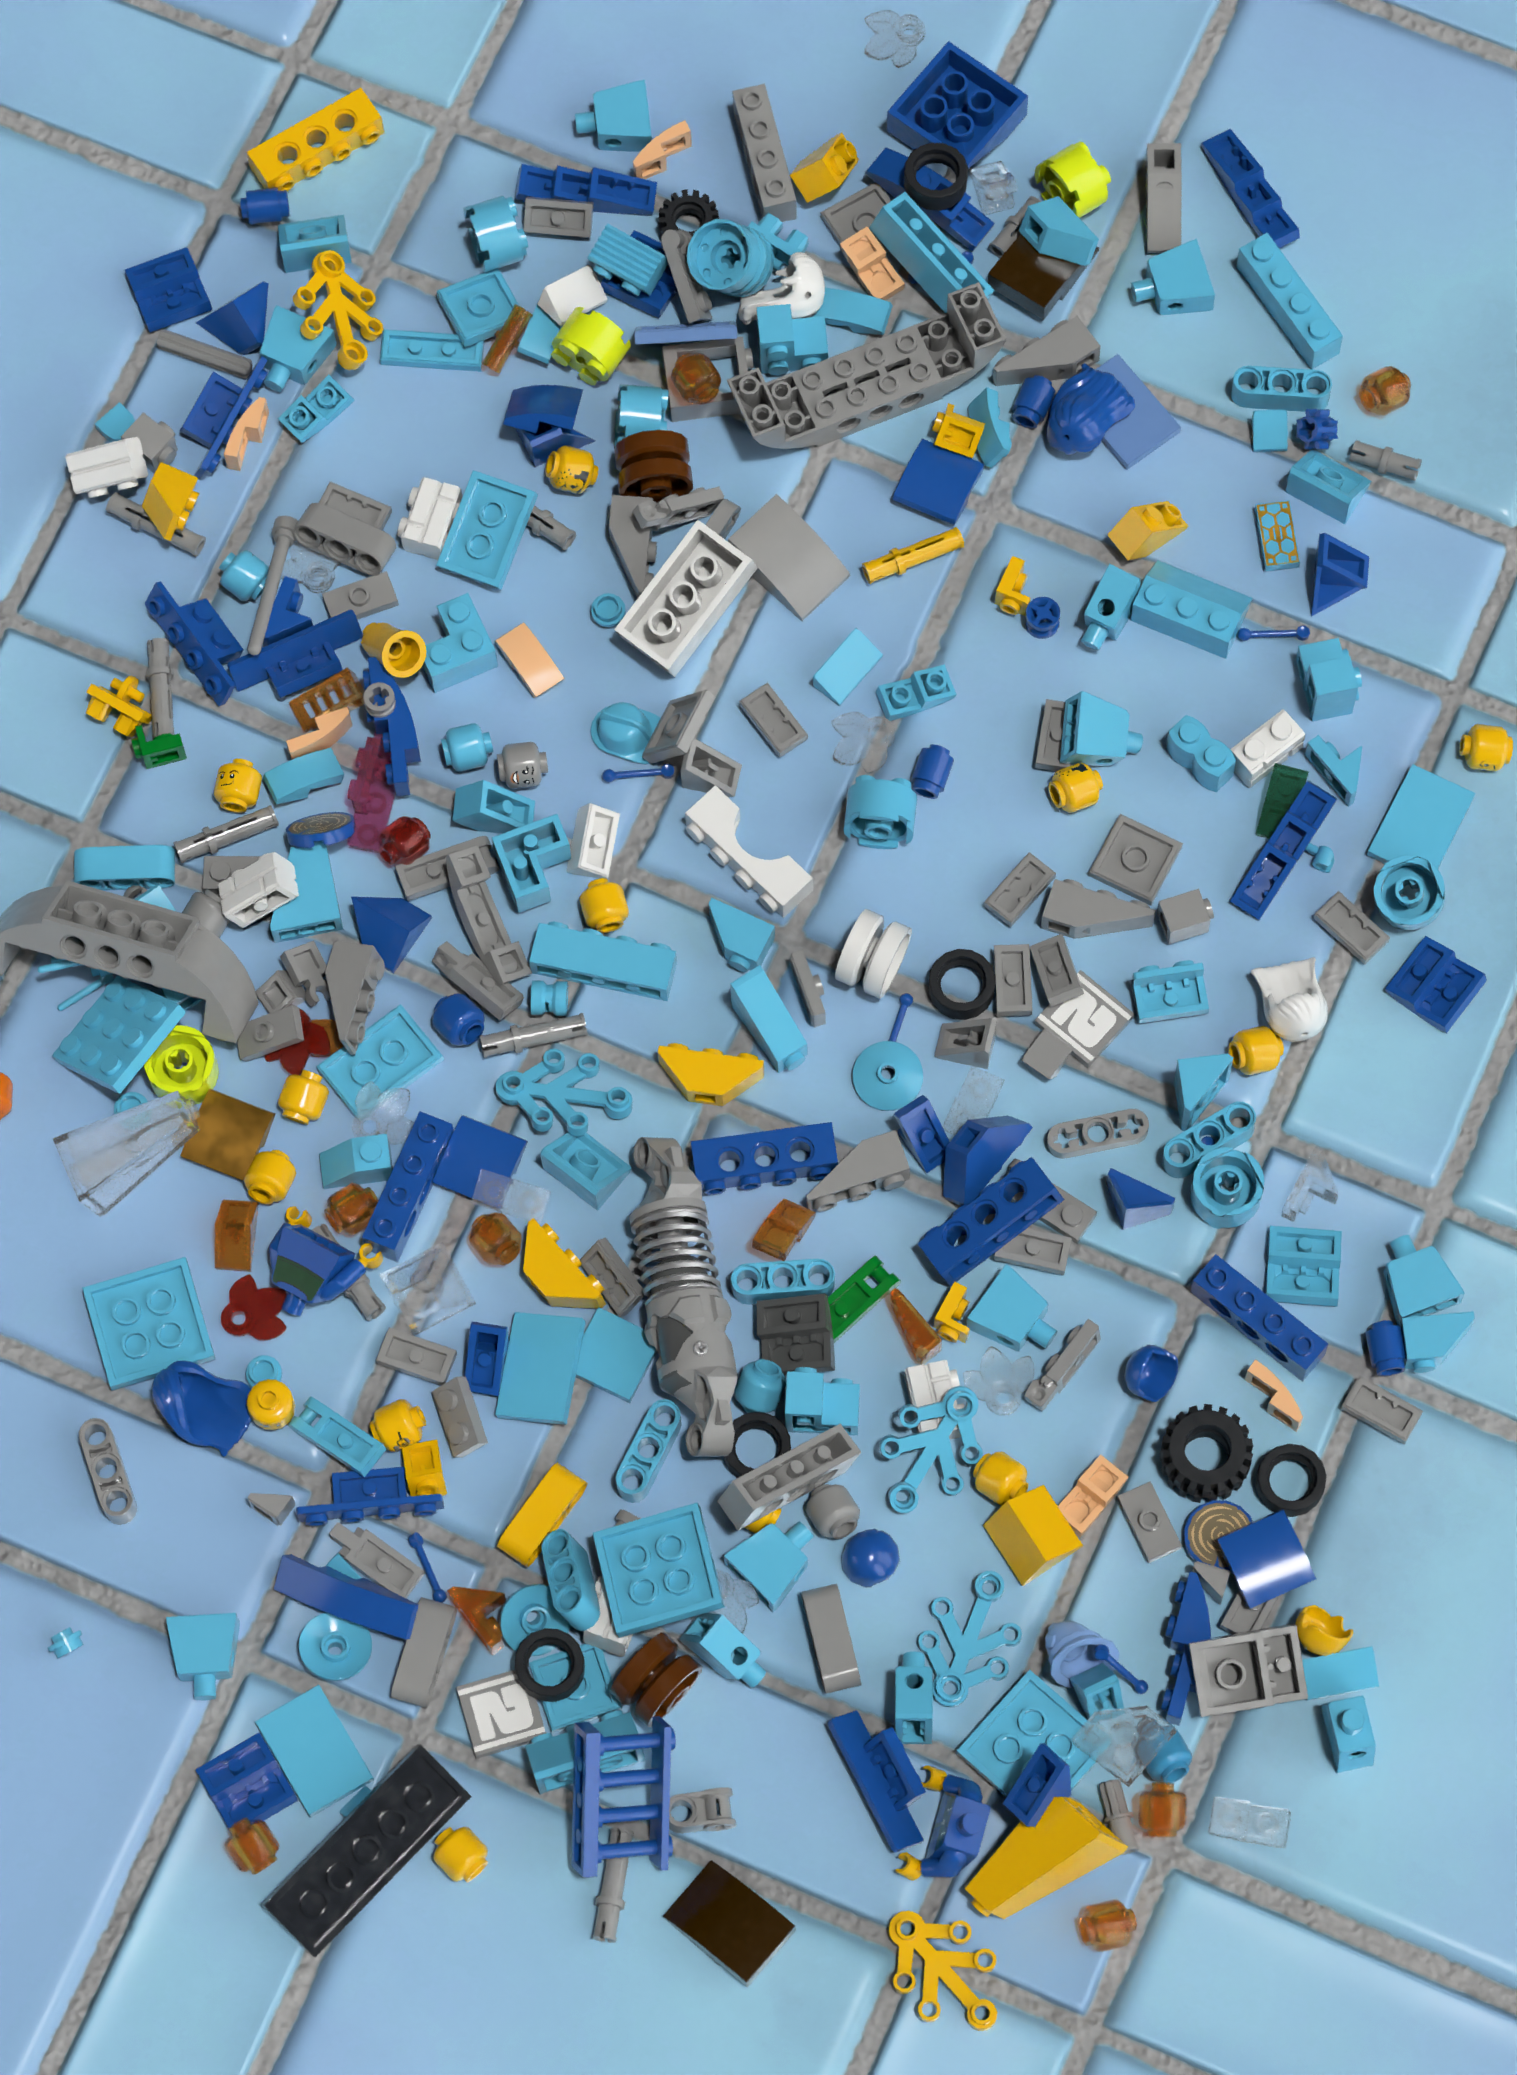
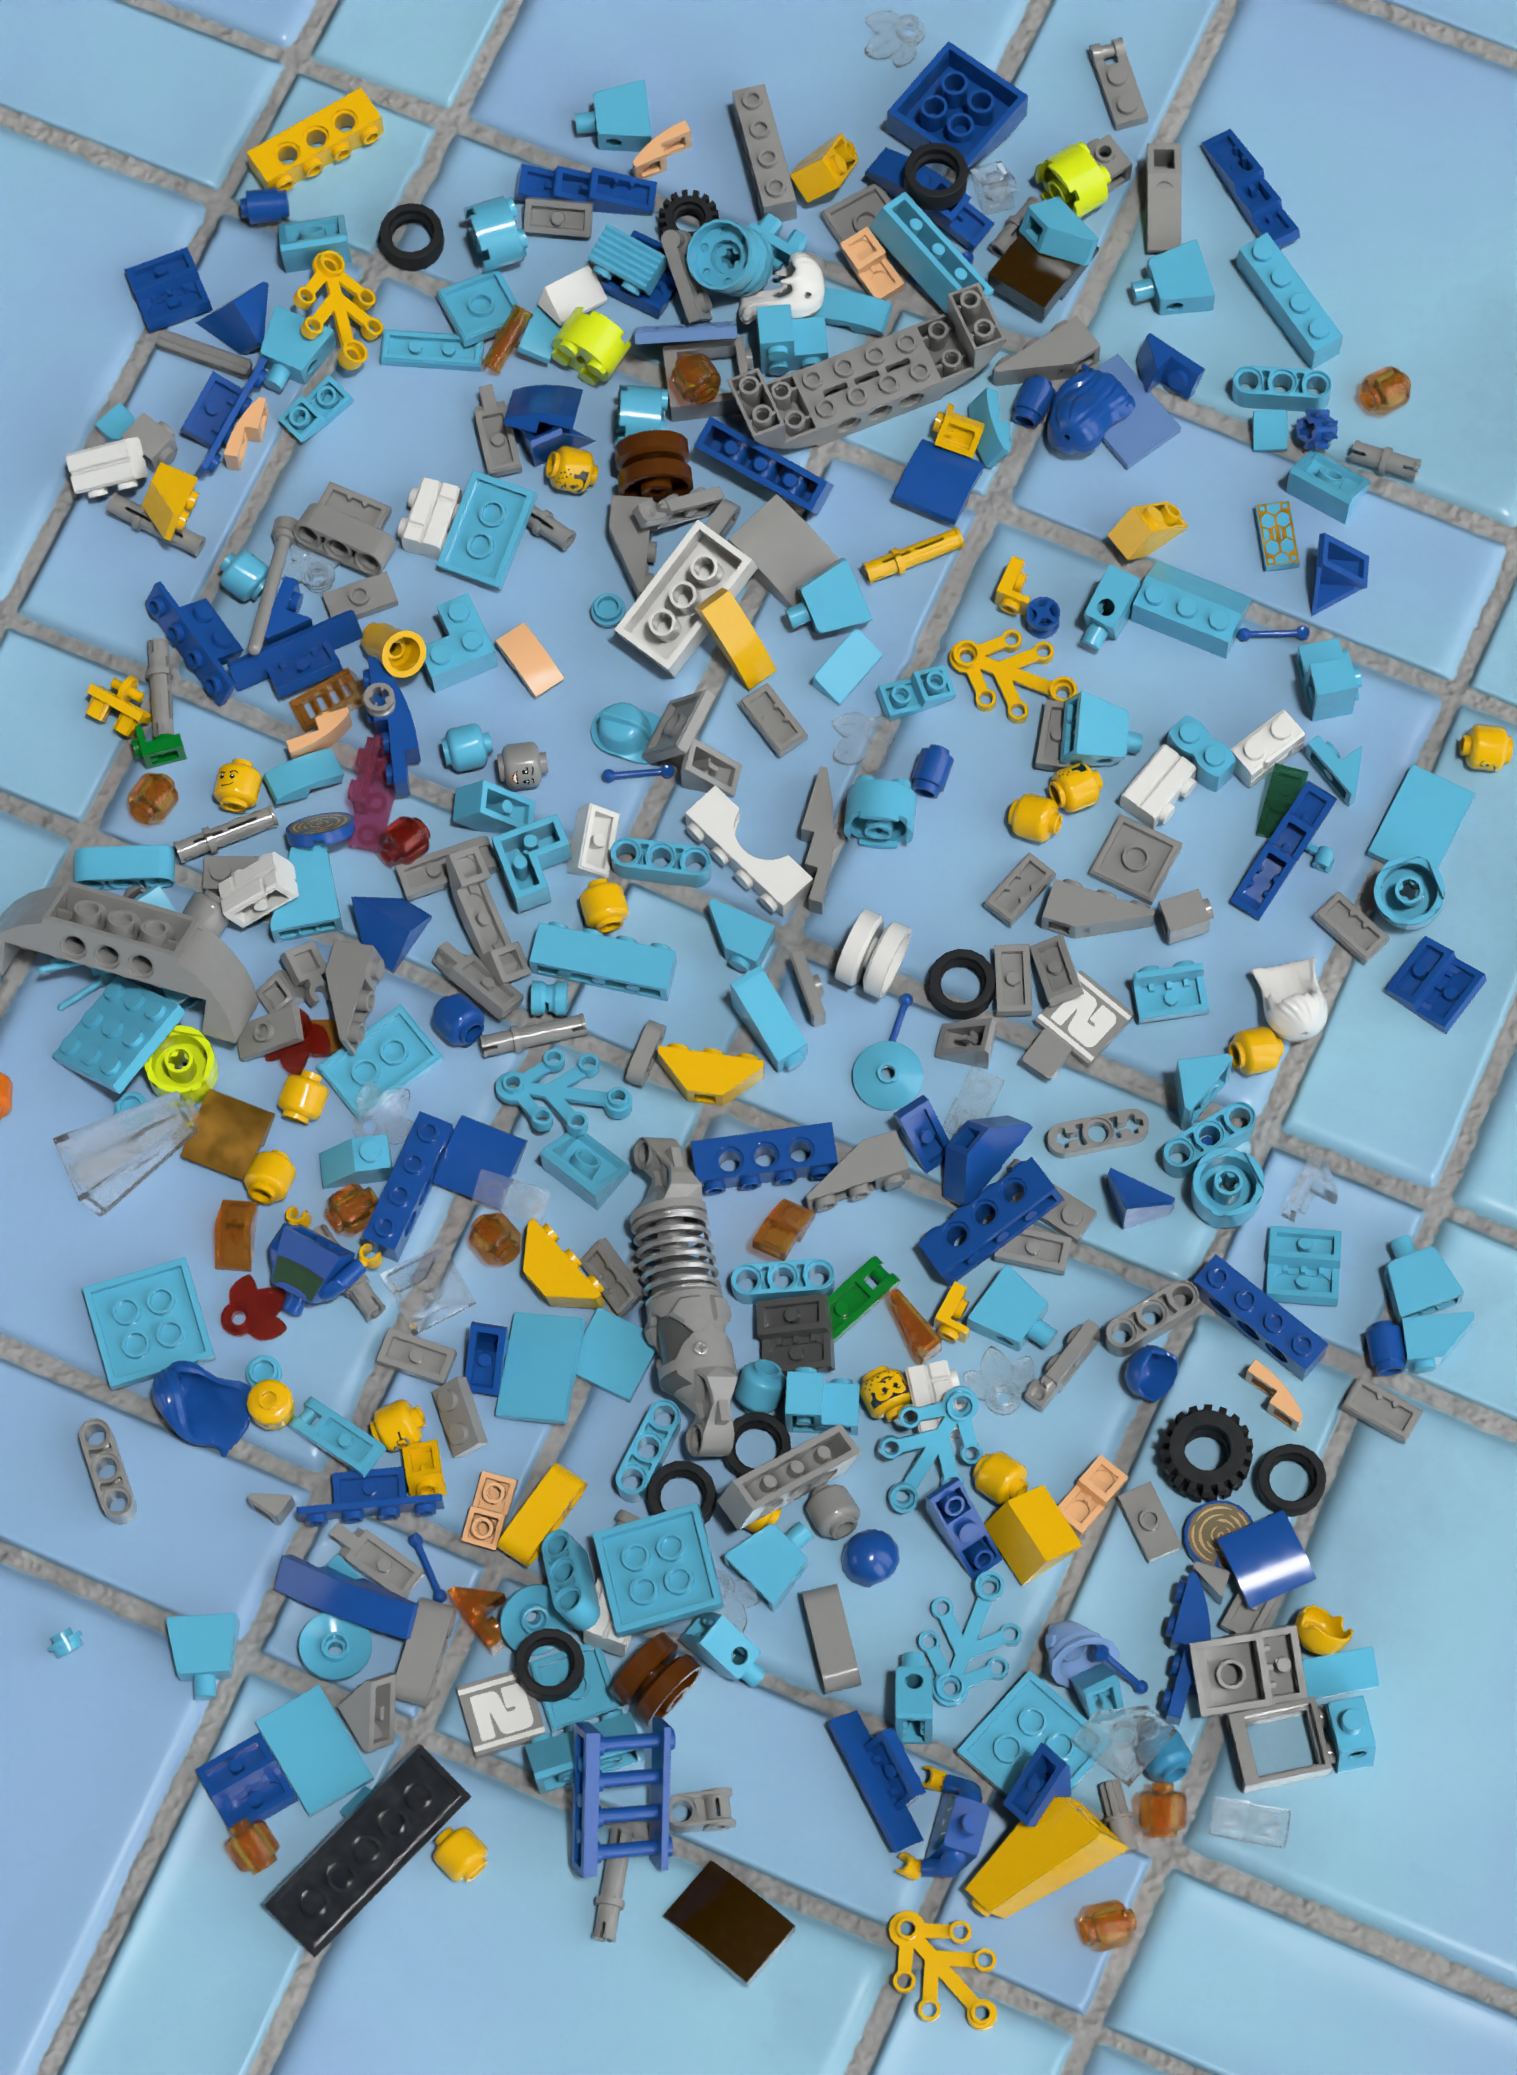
none -> clear orange head [127,773,179,825]
none -> light grey slope [338,1672,396,1752]
none -> black tyre [379,203,445,271]
none -> light nougat slope [461,1471,519,1550]
none -> light grey hinge [474,384,522,477]
none -> medium azure beam [610,837,712,888]
none -> light grey beam [626,1020,666,1087]
none -> black tyre [647,1461,716,1524]
none -> blue brick [694,416,834,515]
none -> yellow slope [695,587,777,690]
none -> medium azure torso [785,558,873,634]
none -> light grey slope [801,766,834,915]
none -> yellow head [860,1365,911,1422]
none -> blue slope [926,1477,1003,1580]
none -> yellow plant [949,629,1077,724]
none -> yellow head [1008,793,1063,843]
none -> light grey brick [1086,134,1132,193]
none -> light grey plate [1089,37,1148,131]
none -> light grey beam [1105,1280,1199,1357]
none -> white brick [1120,744,1197,829]
none -> blue slope [1136,333,1205,400]
none -> light grey window [1226,1696,1336,1793]

